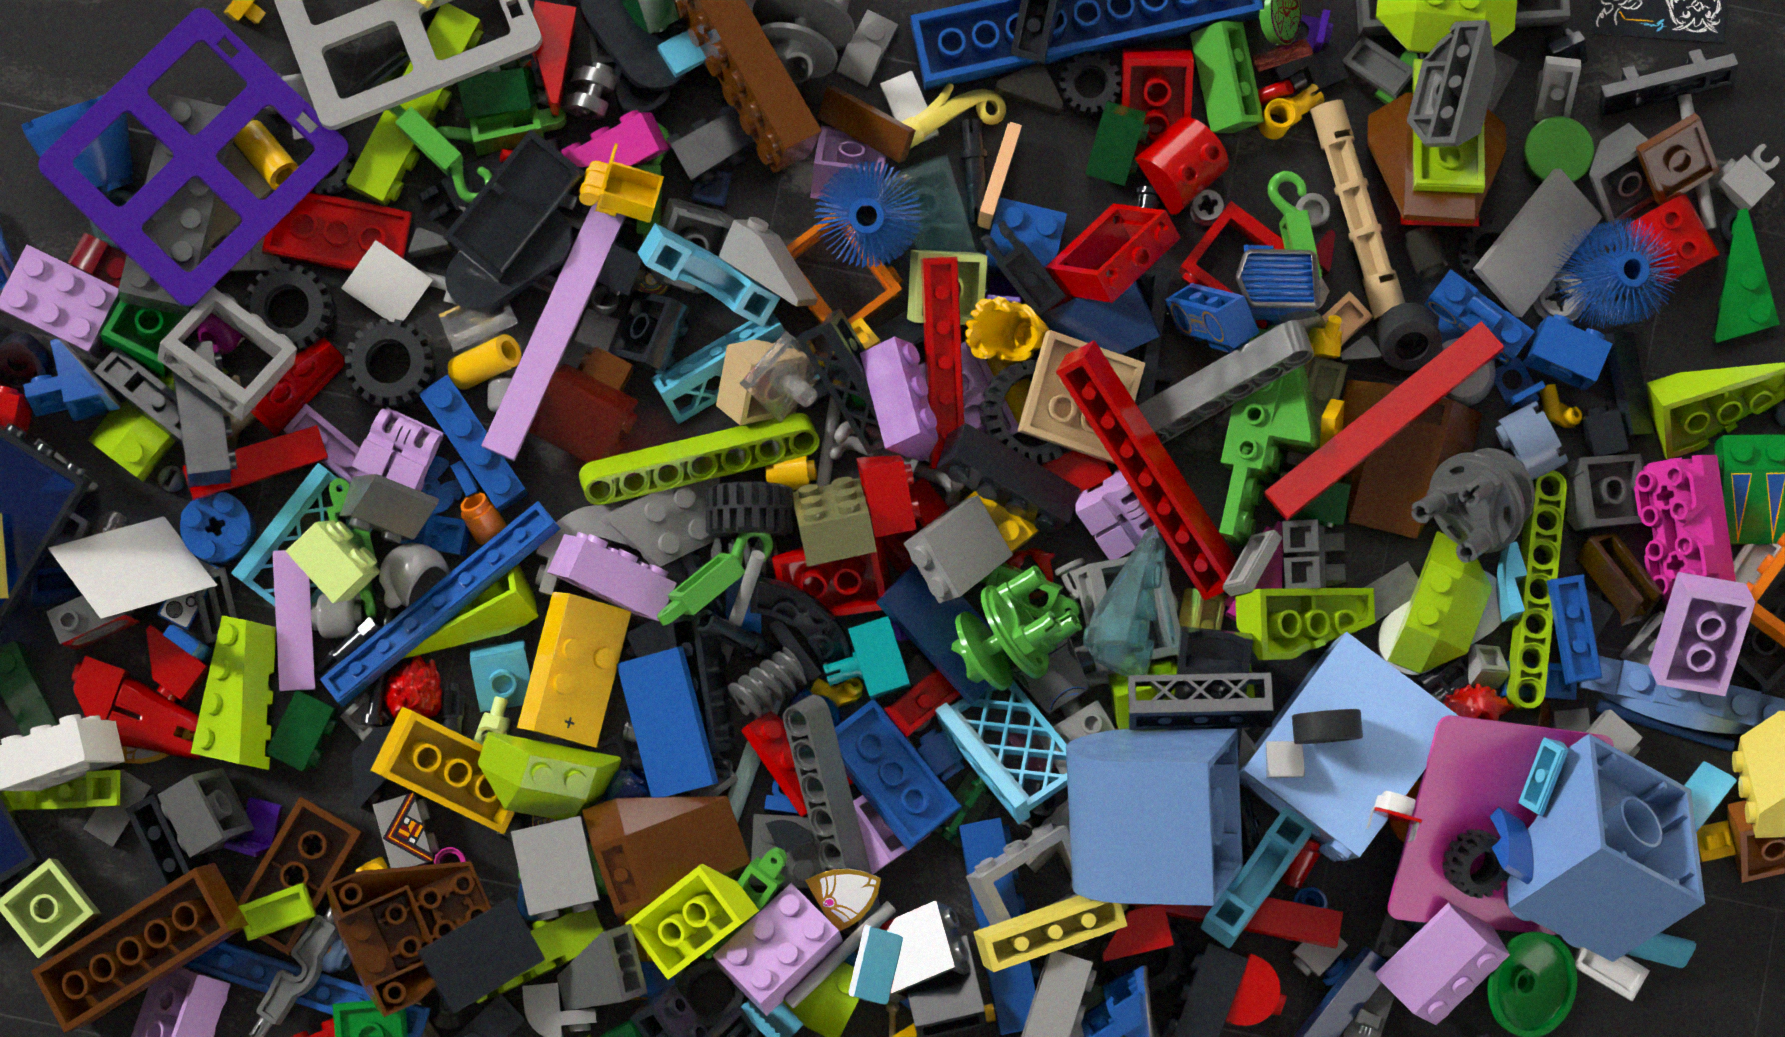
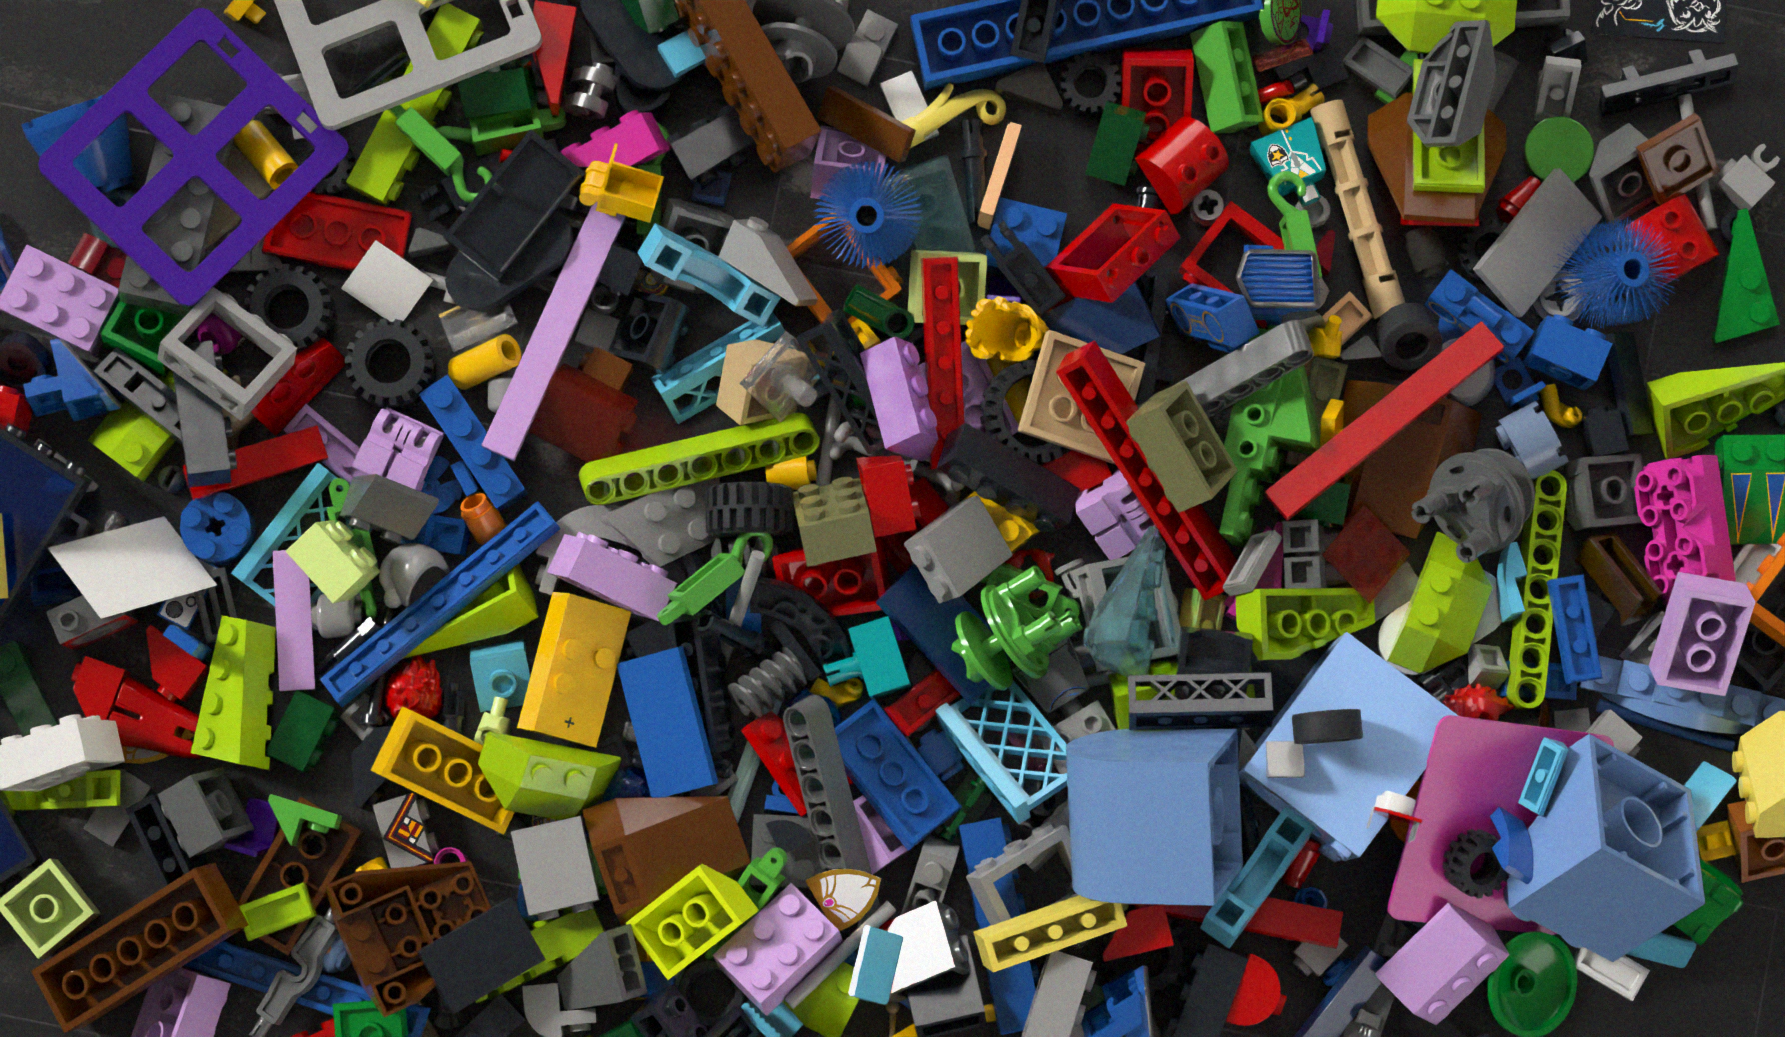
none -> bright green slope [268,794,343,846]
none -> dark green piece [843,284,914,339]
none -> light grey slope [901,834,960,915]
none -> olive brick [1126,380,1238,513]
none -> teal torso [1250,117,1326,207]
none -> clear red hinge [1322,505,1411,604]
none -> red cone [1496,176,1542,224]
none -> green piece [1672,859,1744,945]

